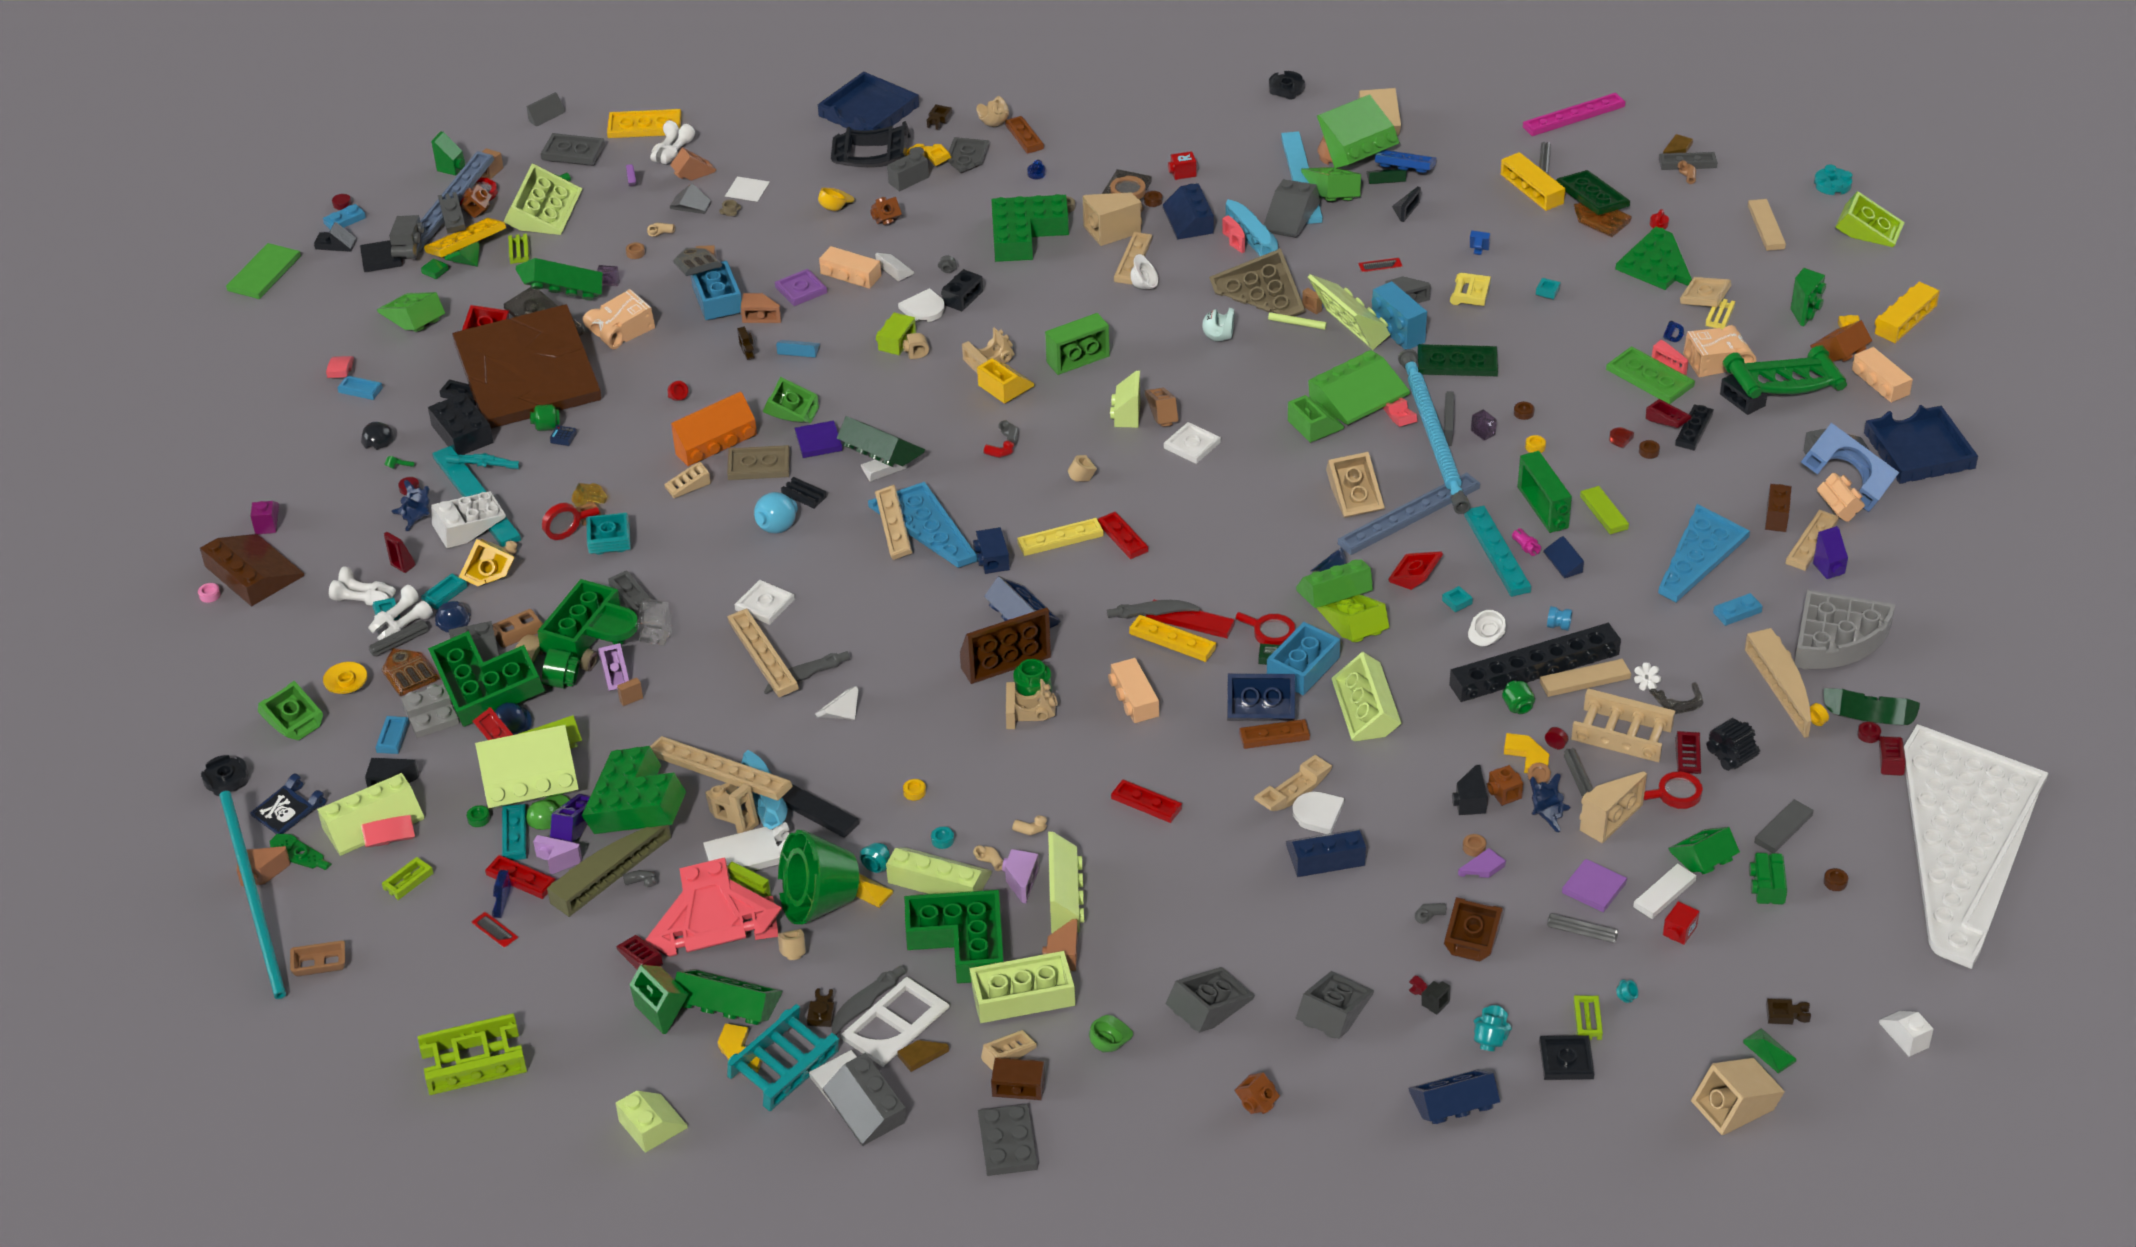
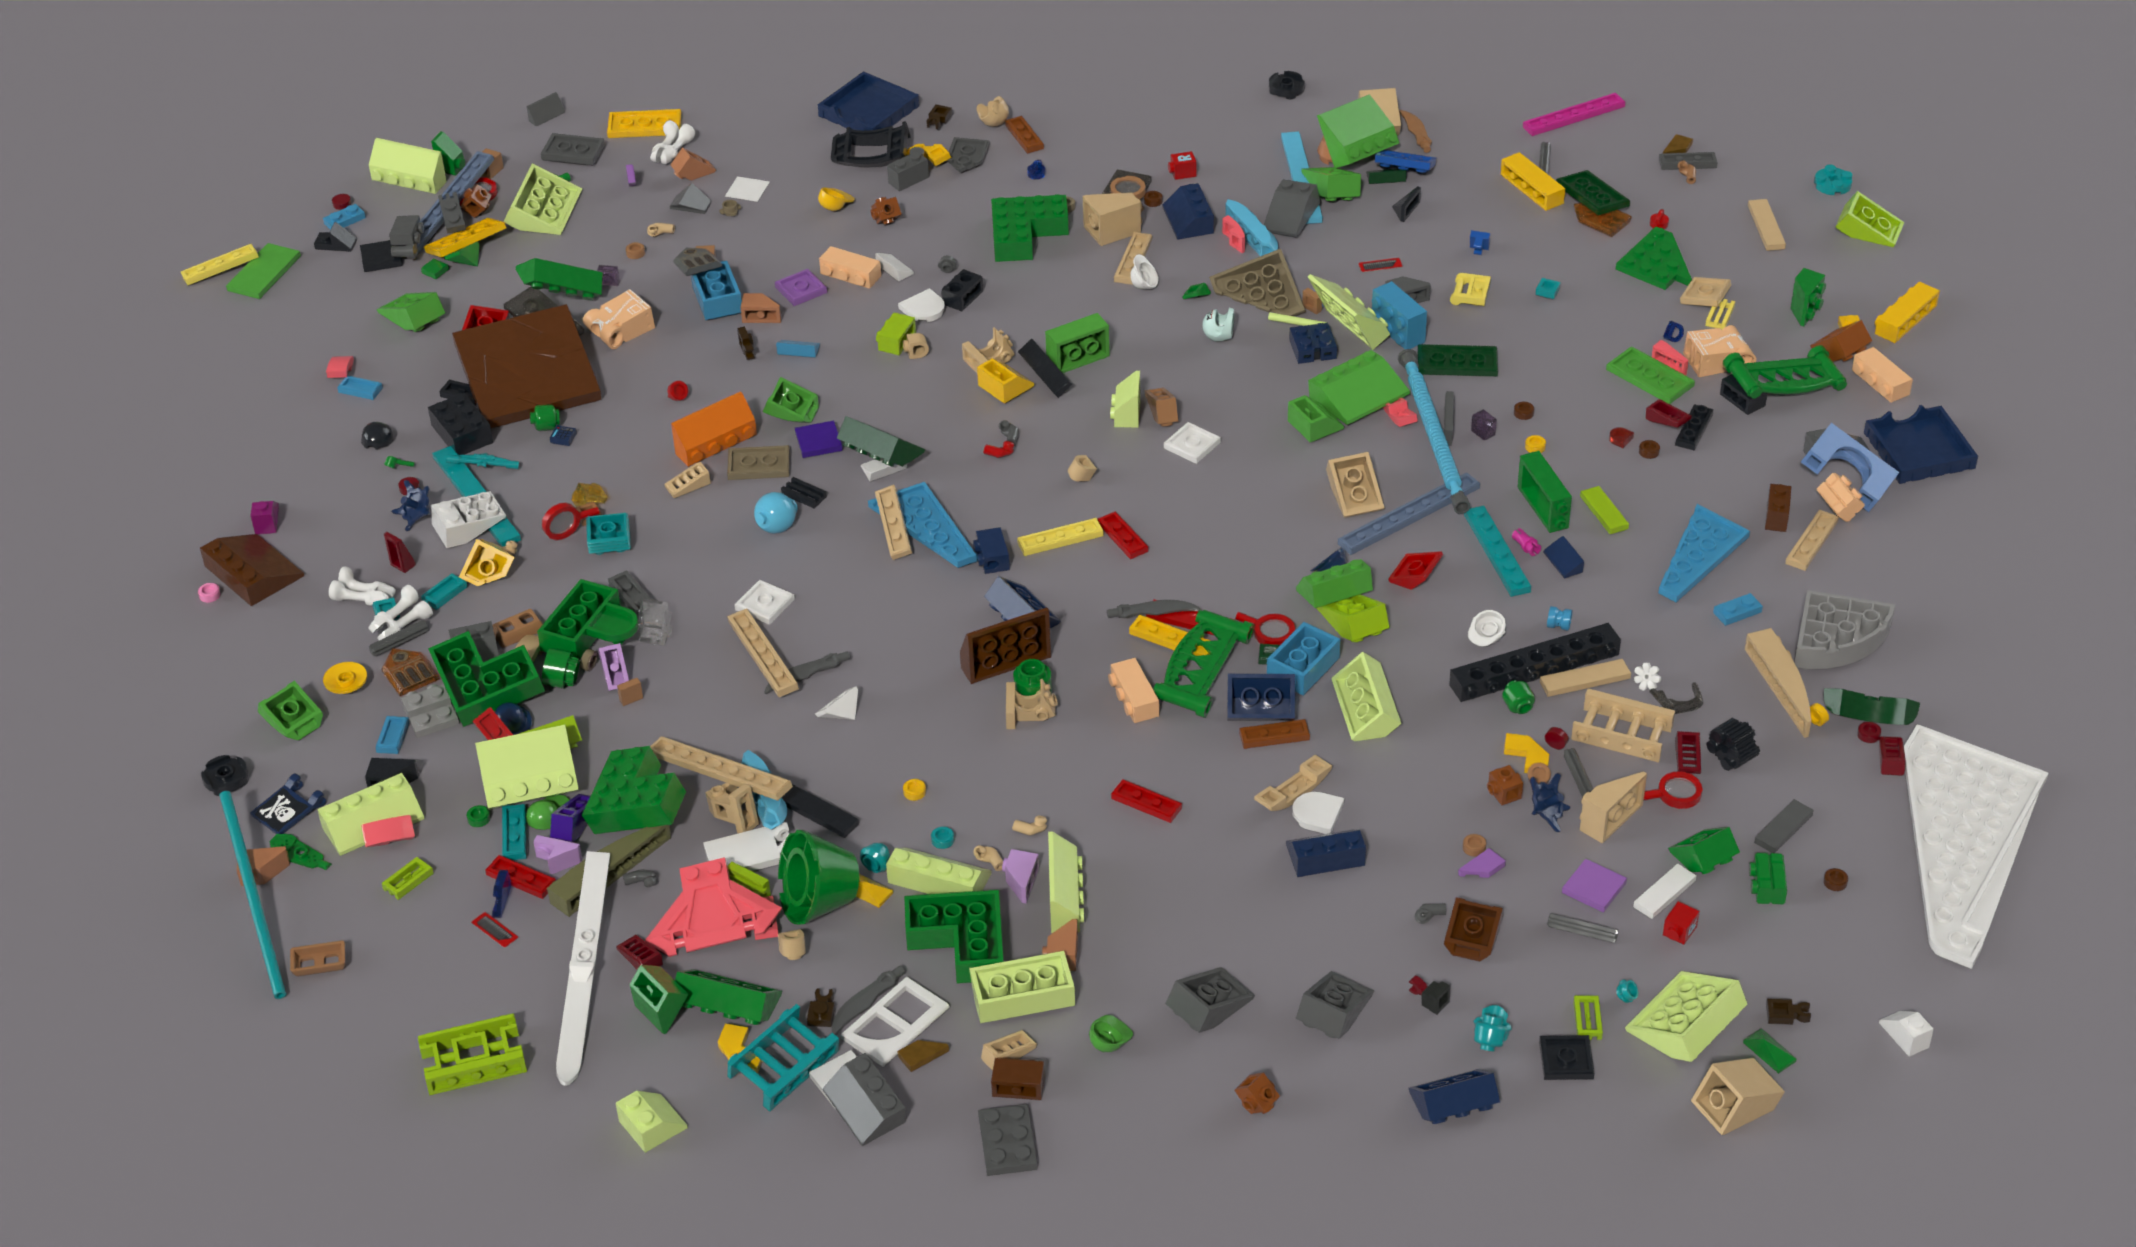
dark blue hat [435,601,471,632] -> none
lime tile [508,234,529,264] -> none
teal plate [1442,586,1473,612] -> none
black slope [1452,765,1488,815] -> none
dark purple slope [1813,526,1848,579] -> none
none -> light yellow tile [181,244,259,286]
none -> yellowish green slope [369,138,447,194]
none -> white piece [556,851,610,1086]
none -> black tile [1018,338,1073,398]
none -> green piece [1153,610,1254,718]
none -> green slope [1182,283,1211,299]
none -> dark blue piece [1289,322,1337,364]
none -> medium nougat sword [1399,110,1432,153]
none -> yellowish green slope [1625,971,1747,1062]

